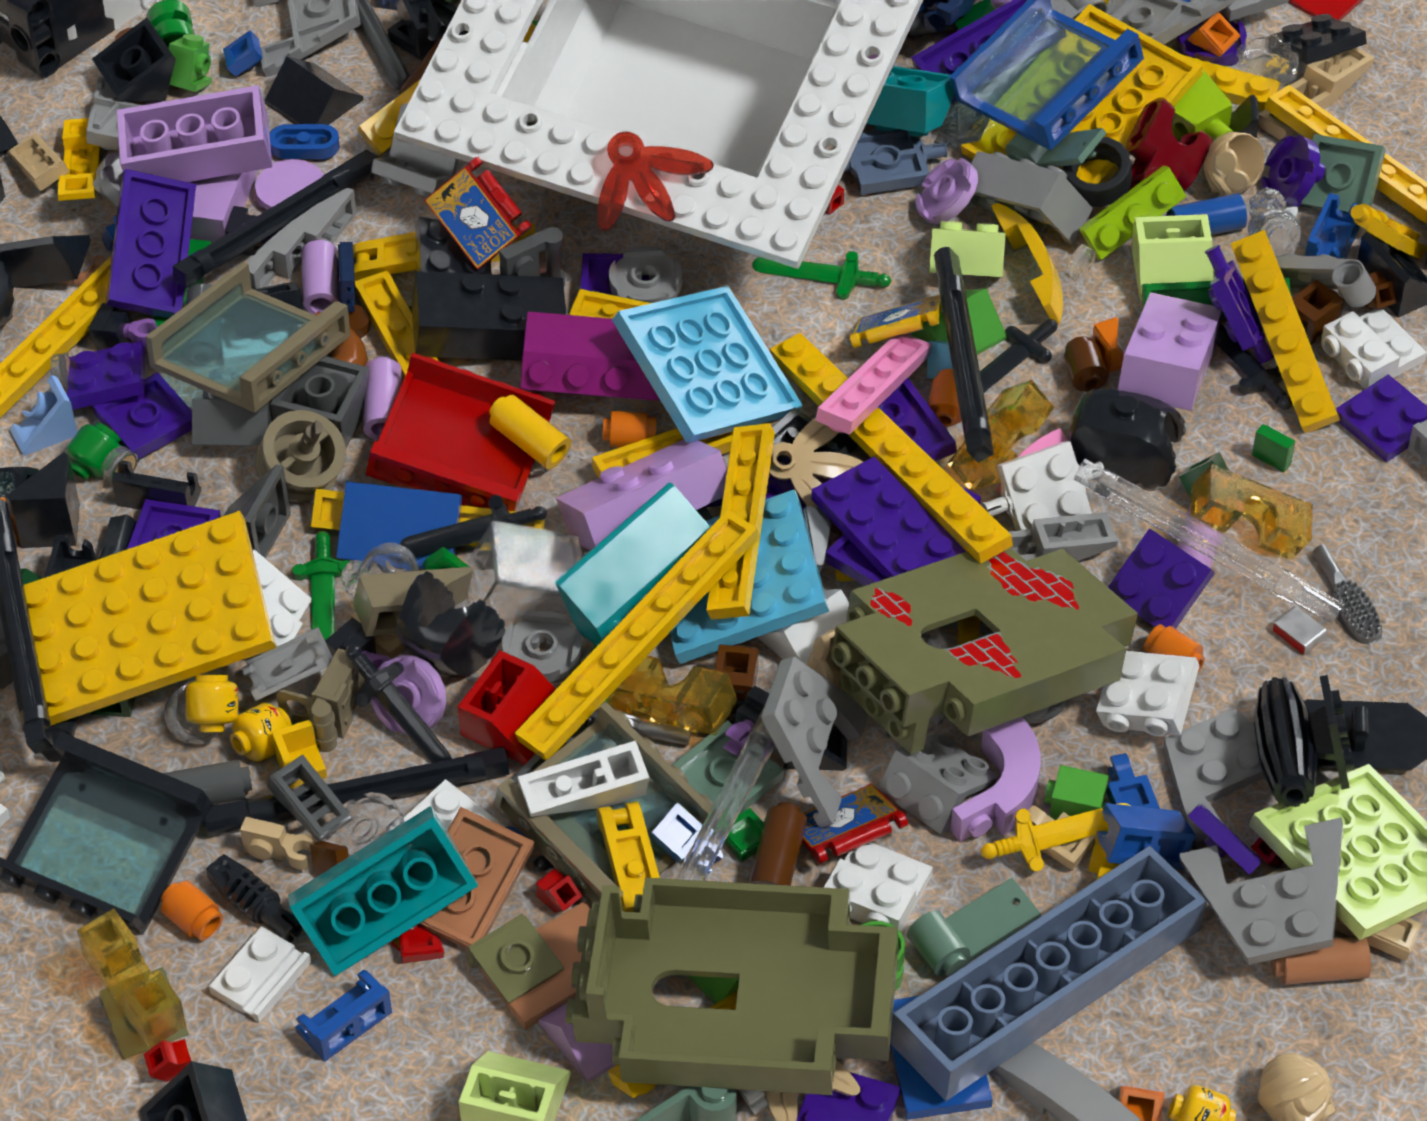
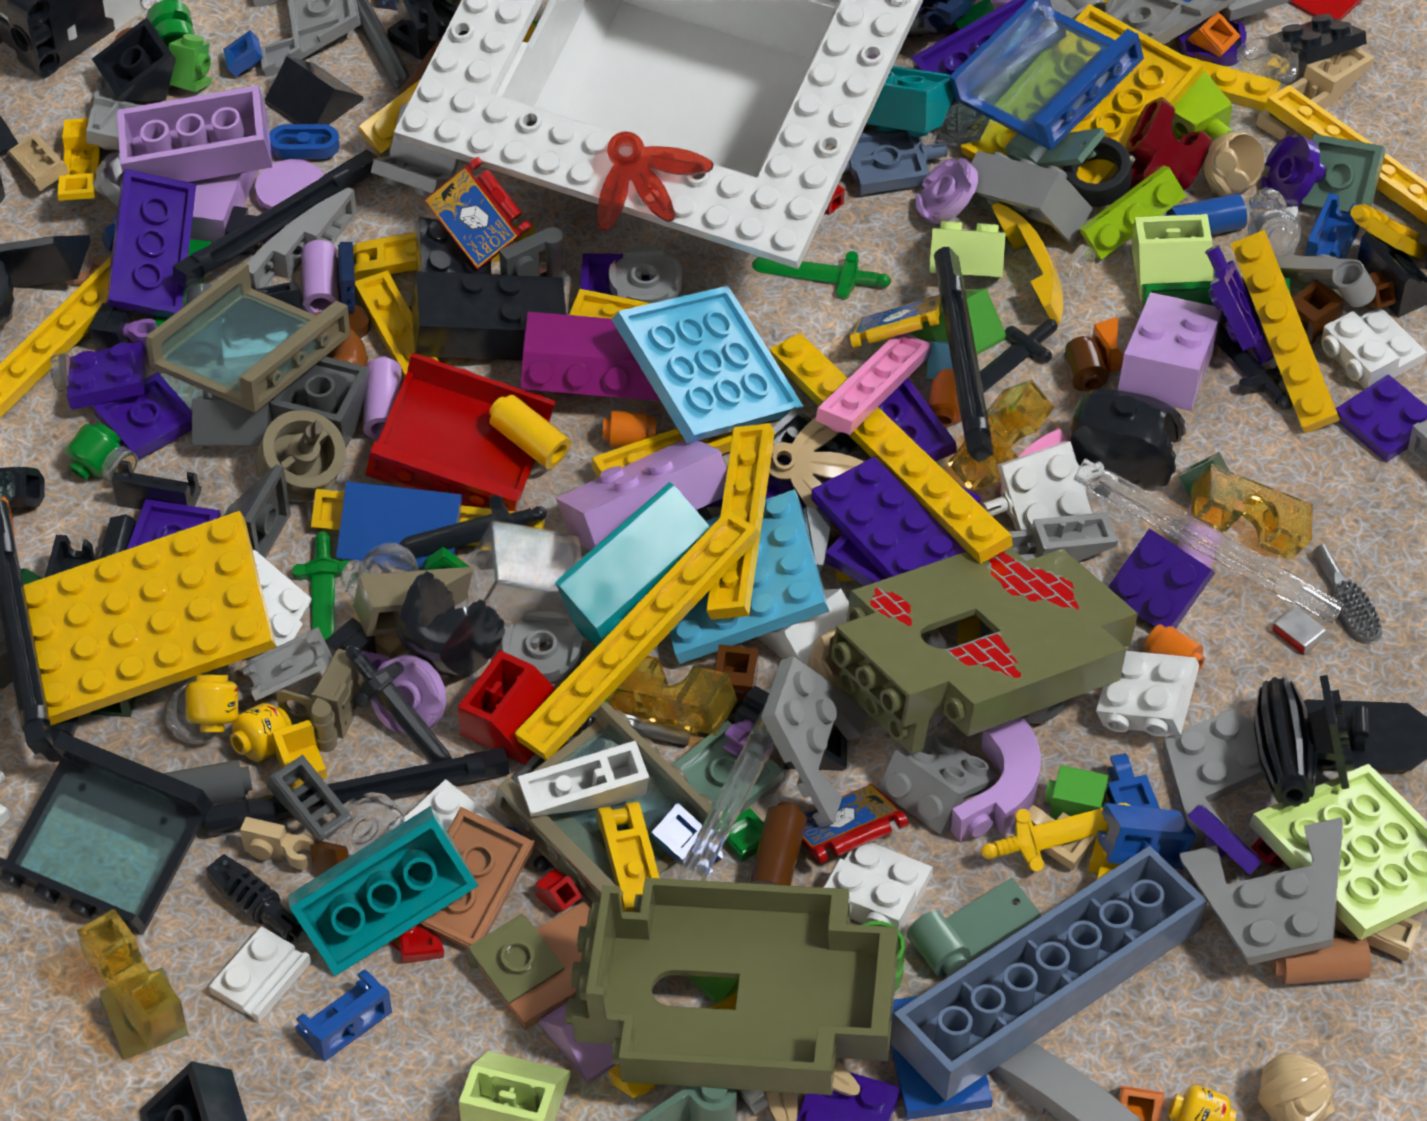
black slope [5,452,80,548] -> none
light blue slope [10,375,77,455] -> none
red piece [143,1039,191,1082] -> none
orange brick [161,880,223,941] -> none
slope [1229,95,1259,138] -> none
green tile [1252,424,1295,473] -> none

